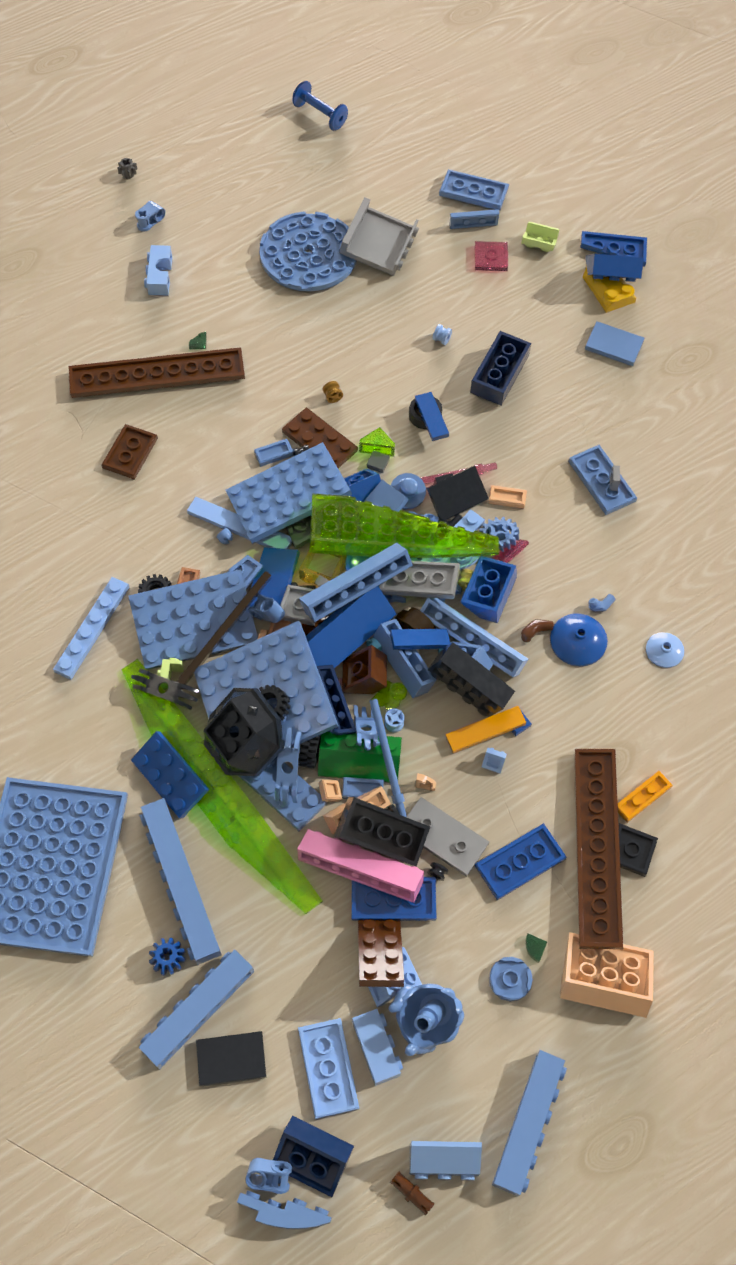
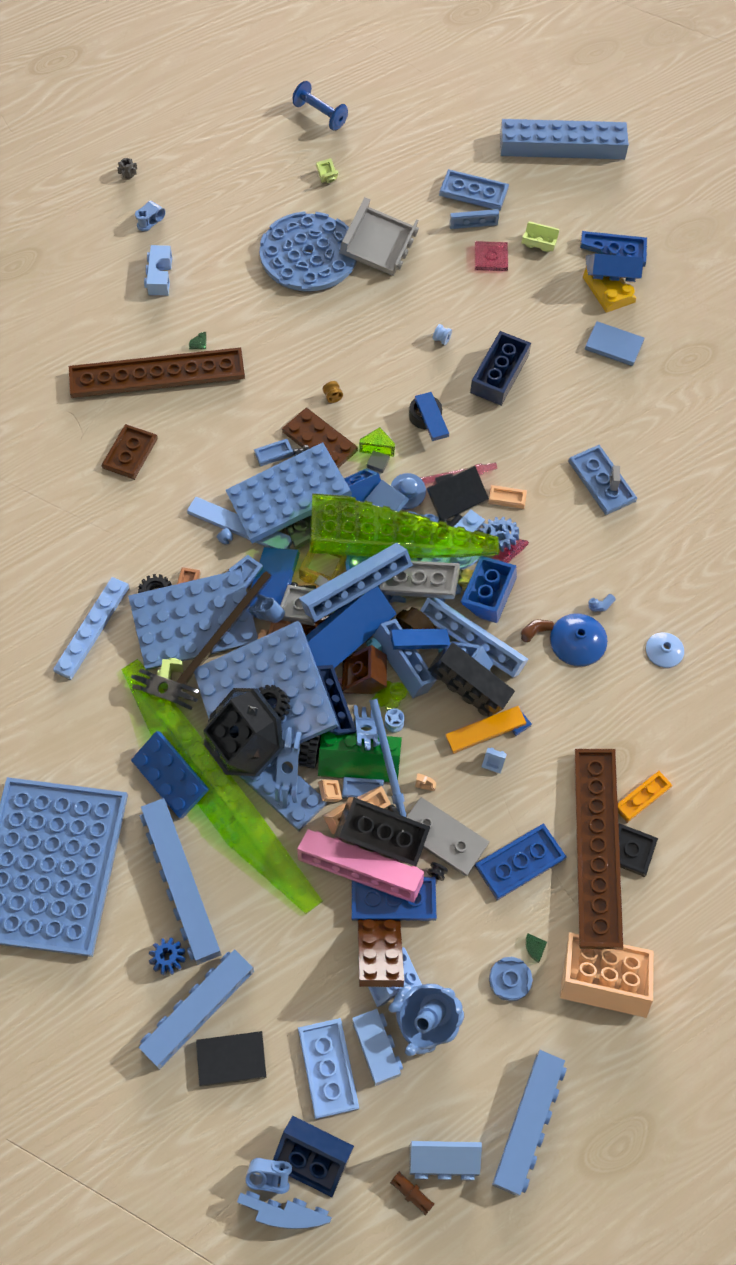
none -> yellowish green bracket [316,158,339,183]
none -> medium blue brick [500,119,629,160]

